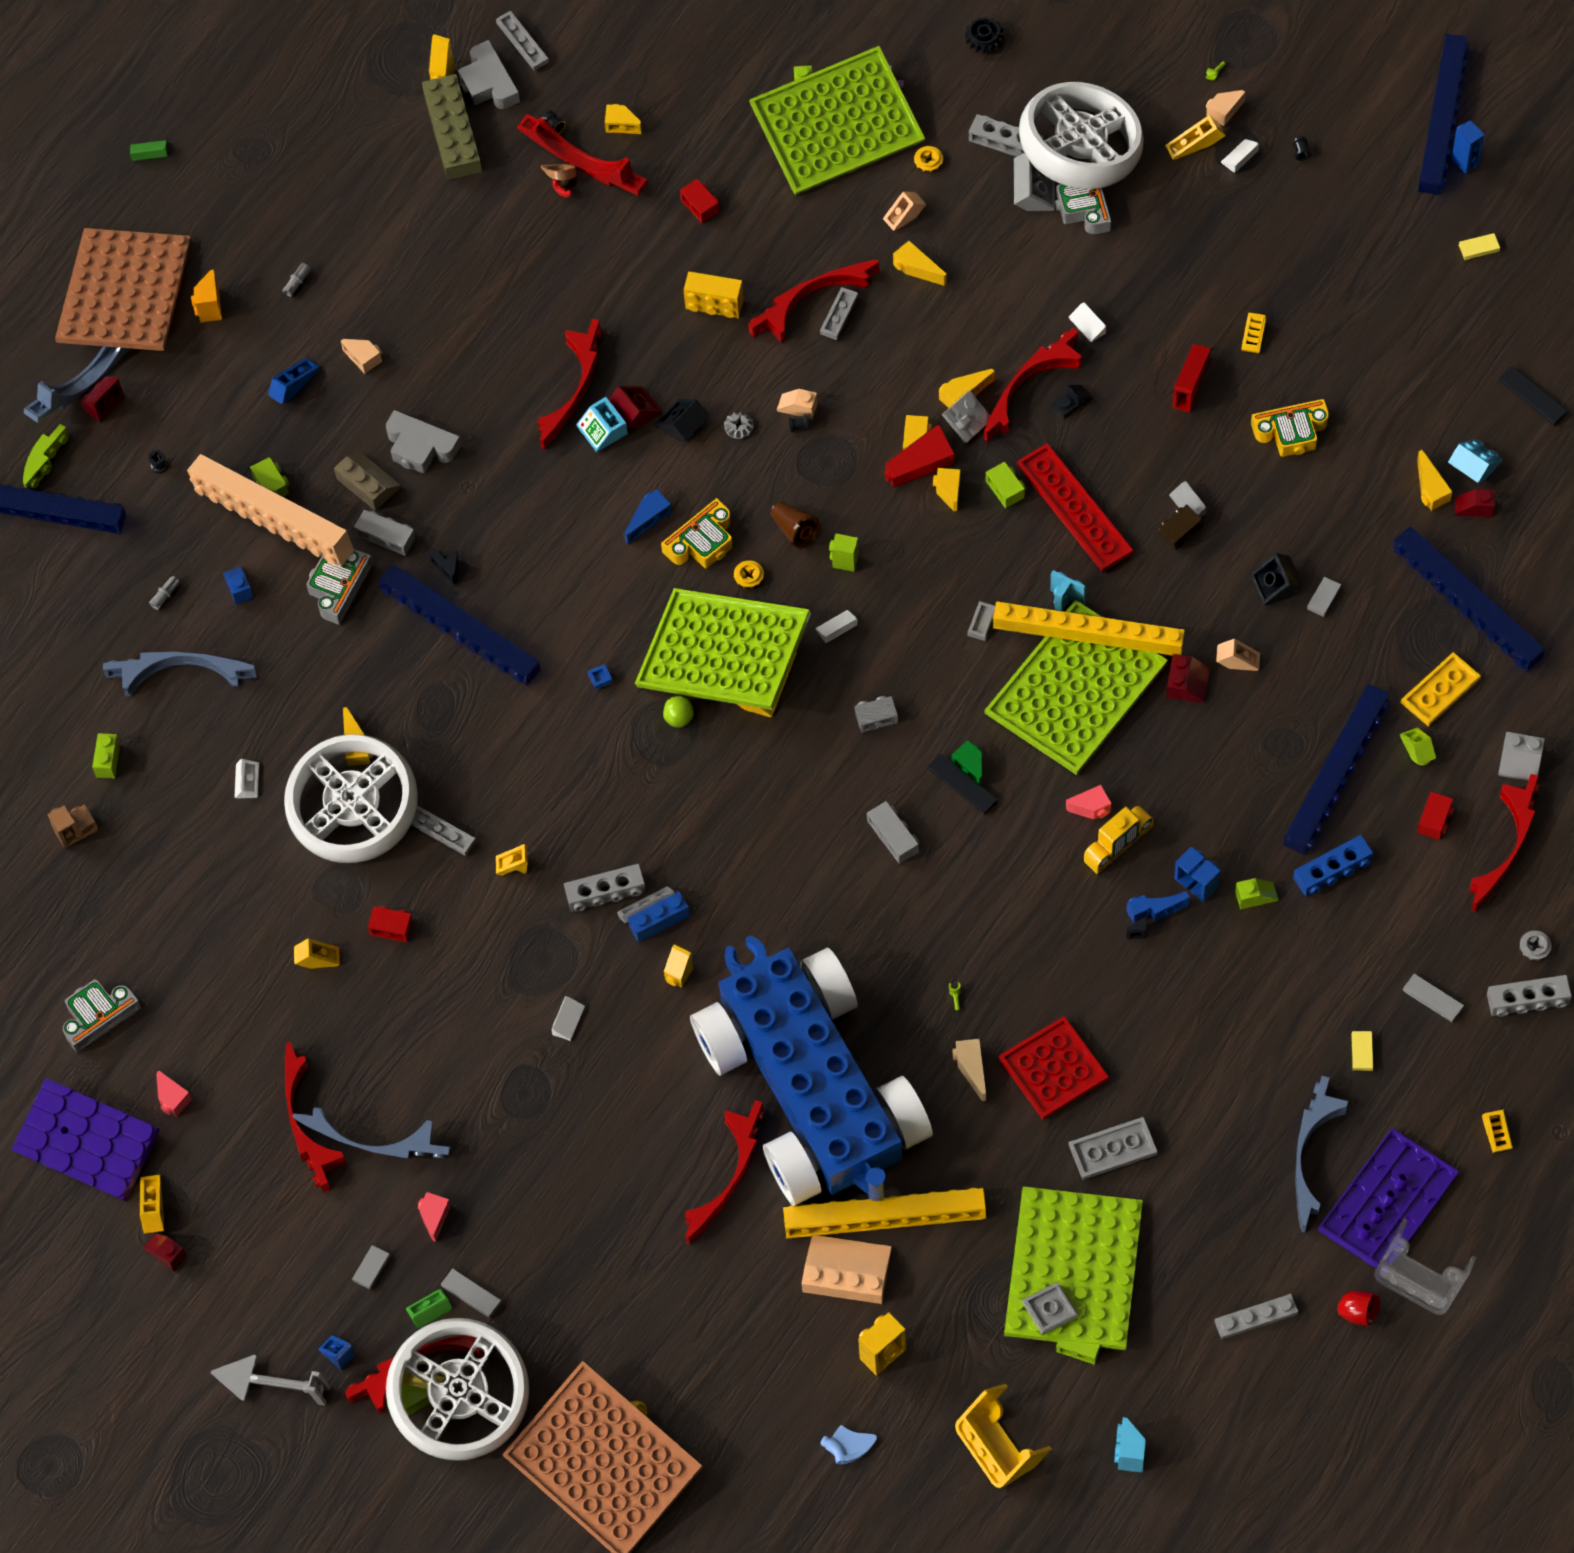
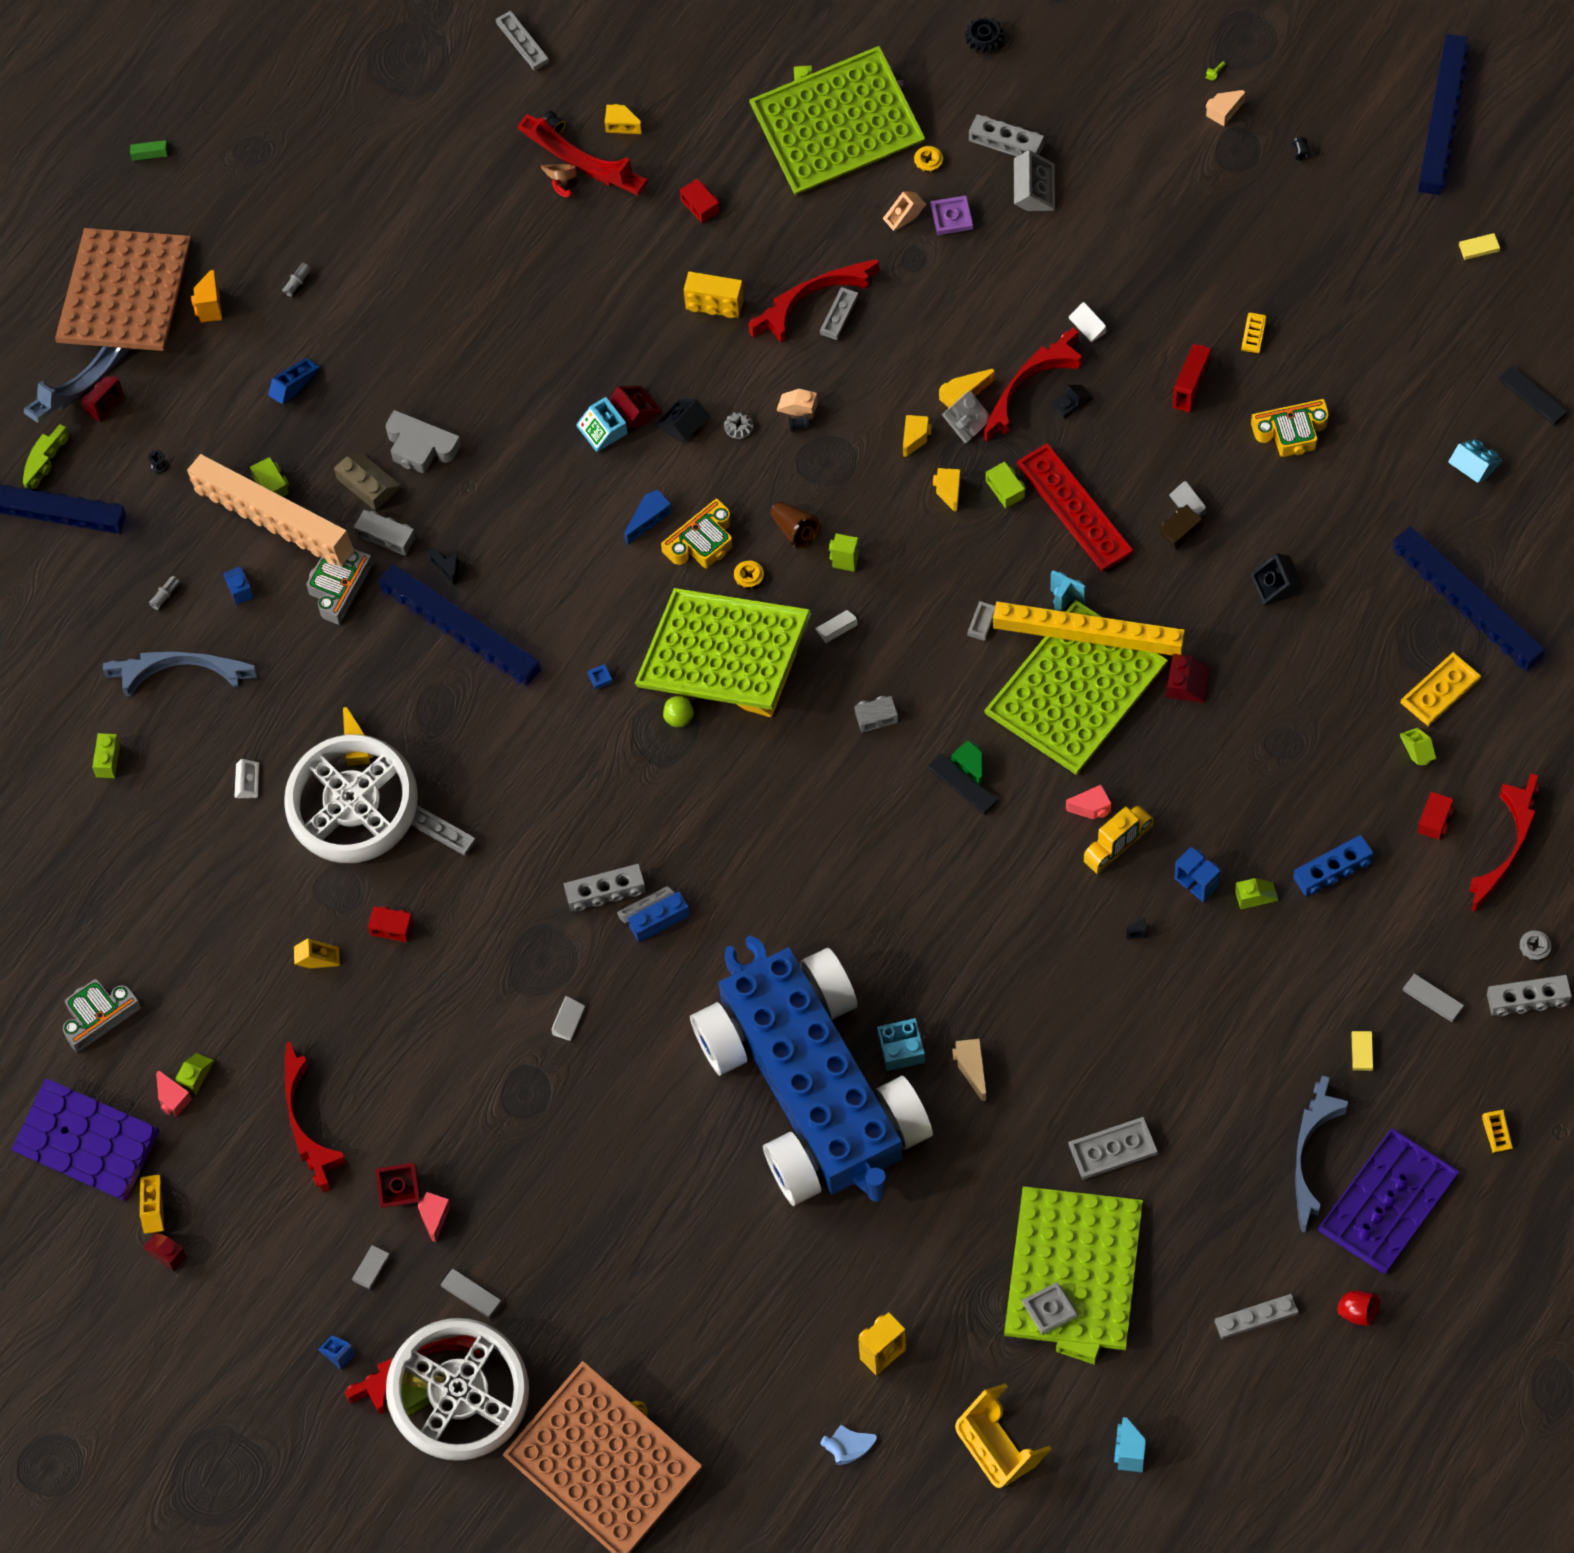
medium nougat brick [47,804,98,848] -> none
light grey piece [211,1355,331,1406] -> none
sand blue slope [293,1107,451,1158] -> none
light nougat slope [341,339,382,374] -> none
bright green slope [406,1289,452,1328] -> none
olive brick [422,74,482,180] -> none
yellow slope [429,34,455,80] -> none
light grey brick [458,40,520,109] -> none
yellow slope [496,844,528,876] -> none
red slope [538,319,603,450] -> none
yellow slope [664,945,693,987] -> none
red slope [685,1100,765,1245] -> none
yellow brick [783,1188,986,1239] -> none
light nougat slope [802,1236,892,1304] -> none
light grey brick [867,801,920,864] -> none
red slope [884,425,954,488] -> none
yellow slope [893,241,947,286] -> none
lime hand [949,982,961,1011] -> none
red plate [999,1016,1109,1120] -> none
white wheel [1019,82,1144,189] -> none
brick [1055,184,1111,234] -> none
blue slope [1126,891,1190,923] -> none
yellow slope [1165,115,1225,160] -> none
light nougat slope [1216,638,1260,671] -> none
white slope [1221,139,1259,173] -> none
clear blue brick [1283,684,1390,855] -> none
light grey tile [1307,577,1341,617] -> none
clear windscreen [1374,1218,1476,1315] -> none
yellow slope [1417,450,1452,511] -> none
blue brick [1452,120,1484,174] -> none
dark red slope [1455,489,1495,517] -> none
light grey slope [1498,732,1545,781] -> none
none -> lime slope [175,1053,214,1095]
none -> dark red slope [375,1162,420,1208]
none -> medium azure slope [877,1018,925,1071]
none -> medium lavender plate [931,196,973,235]

